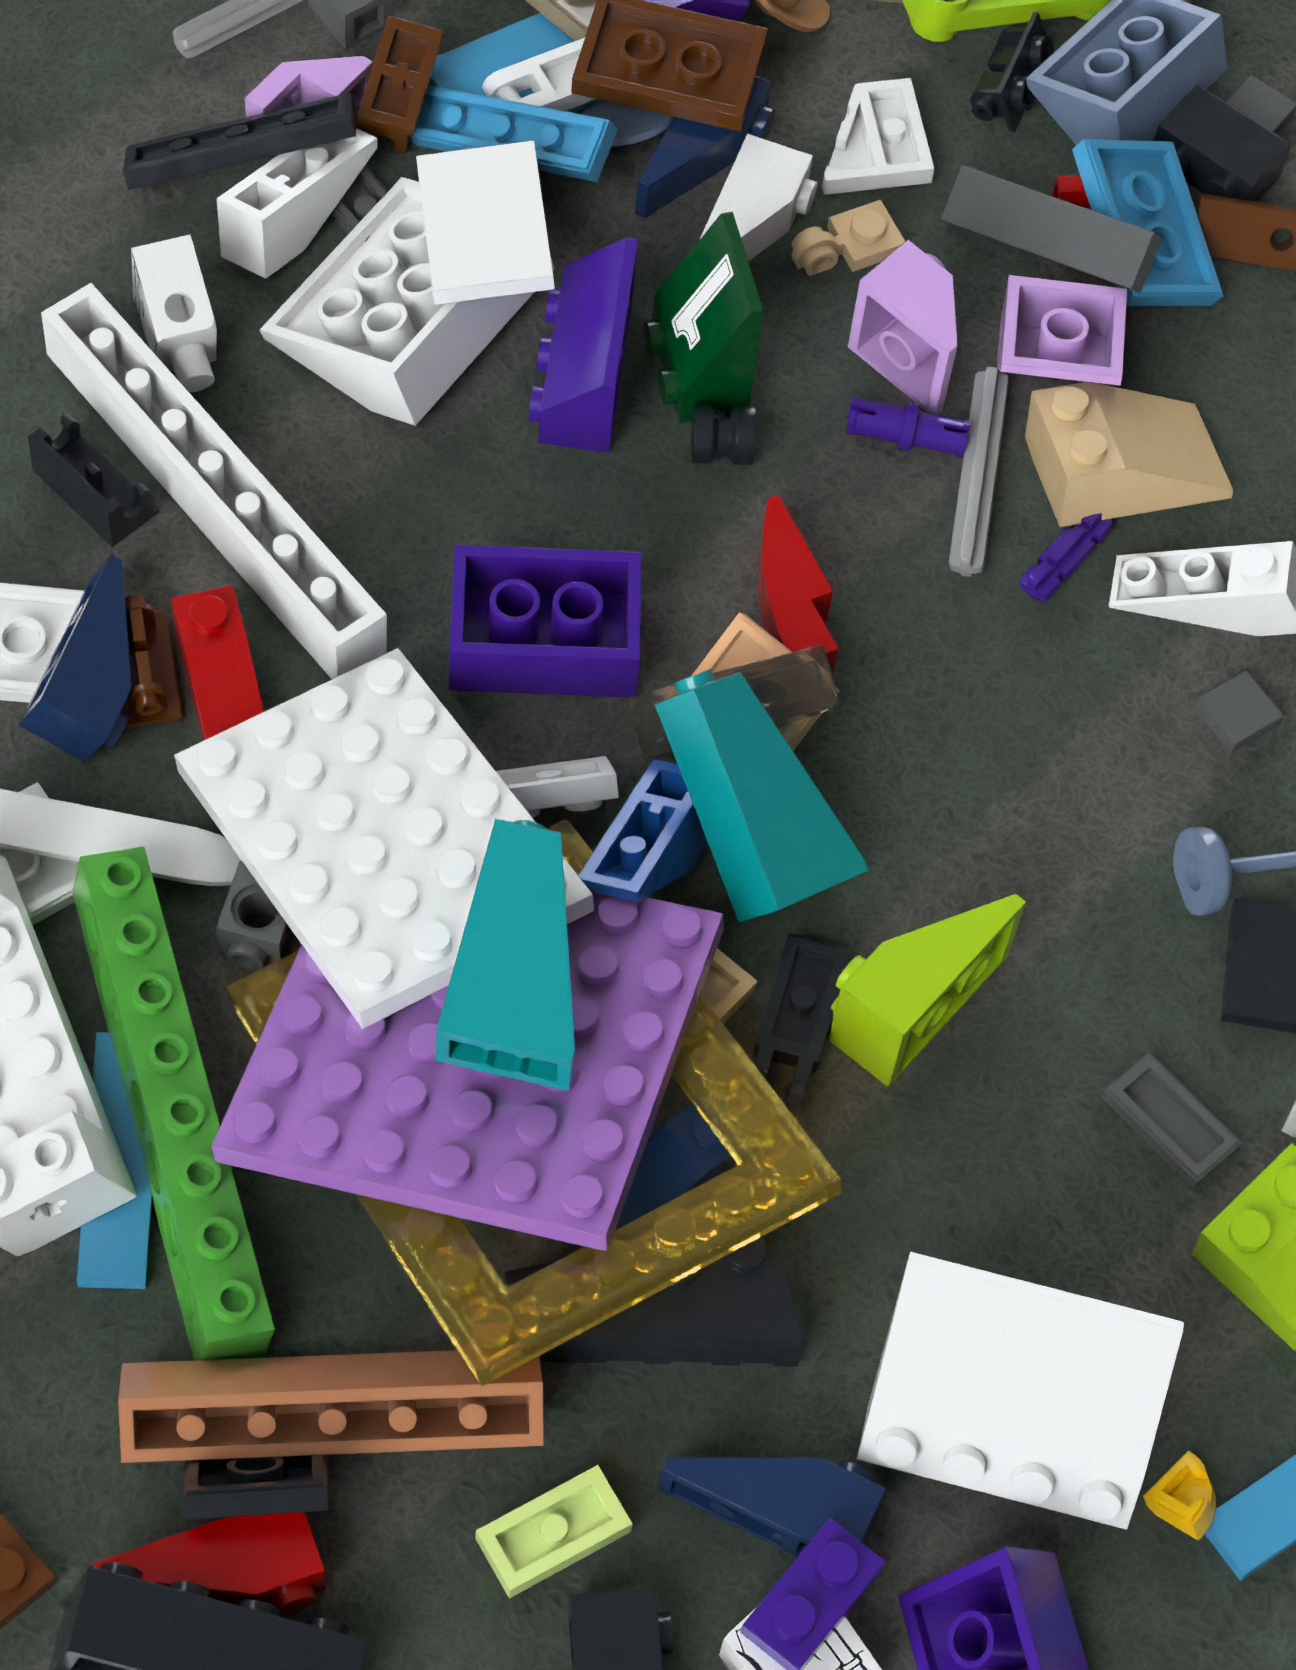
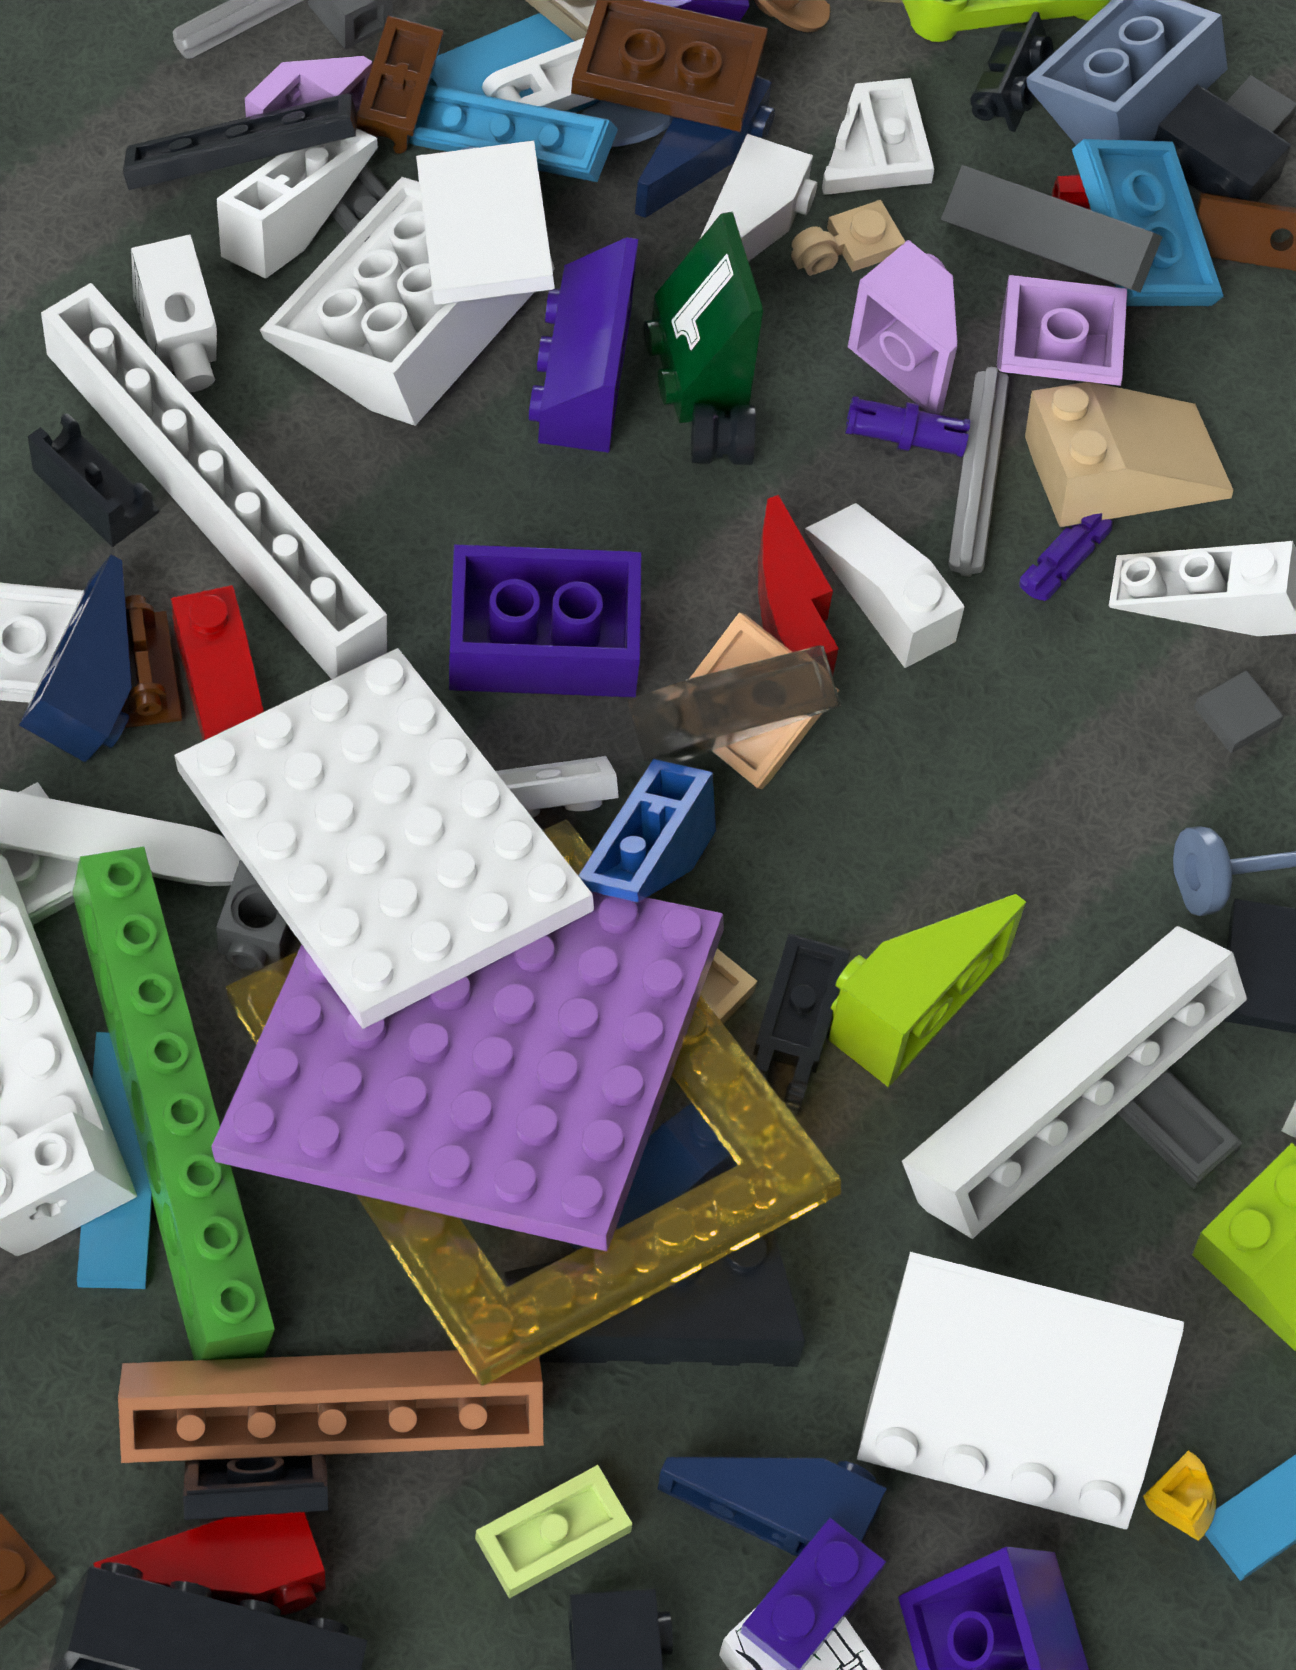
teal slope [435,818,575,1091] -> none
teal slope [655,669,869,922] -> none
none -> white slope [805,503,965,668]
none -> white brick [902,926,1247,1239]

